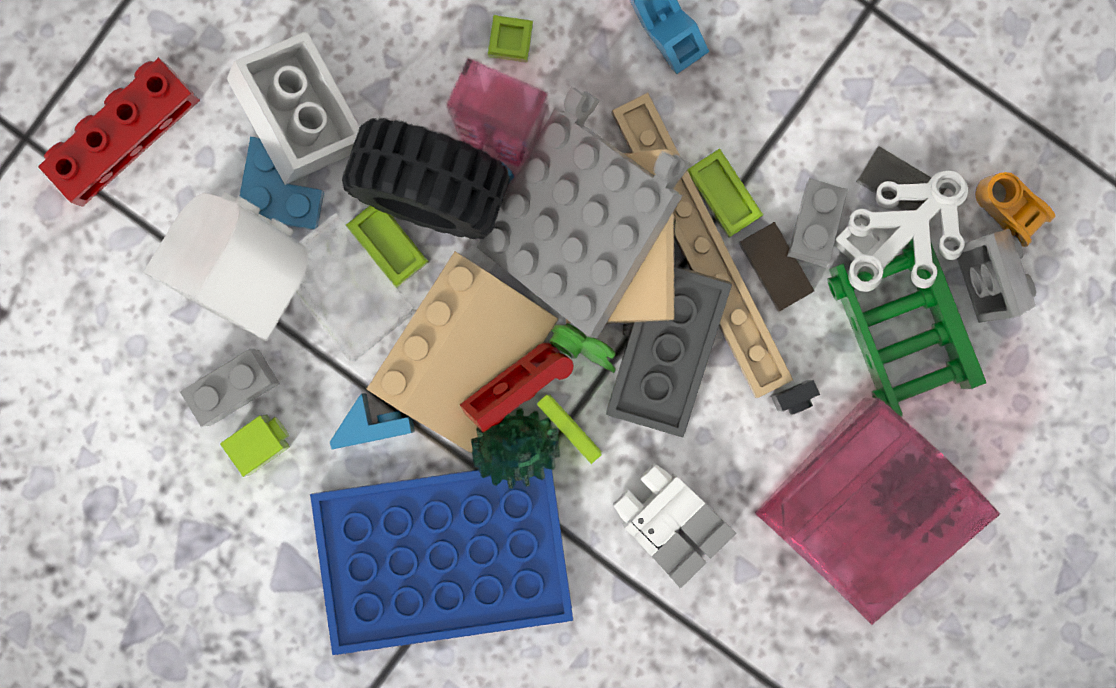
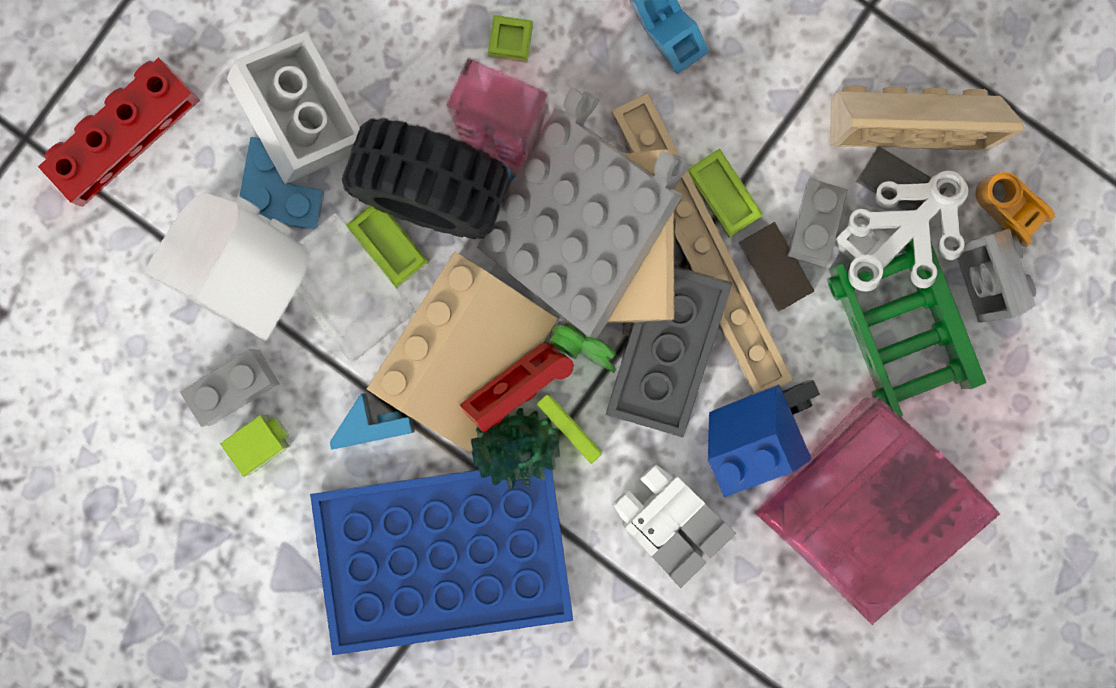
none -> blue slope [708,384,812,497]
none -> tan slope [830,85,1024,151]

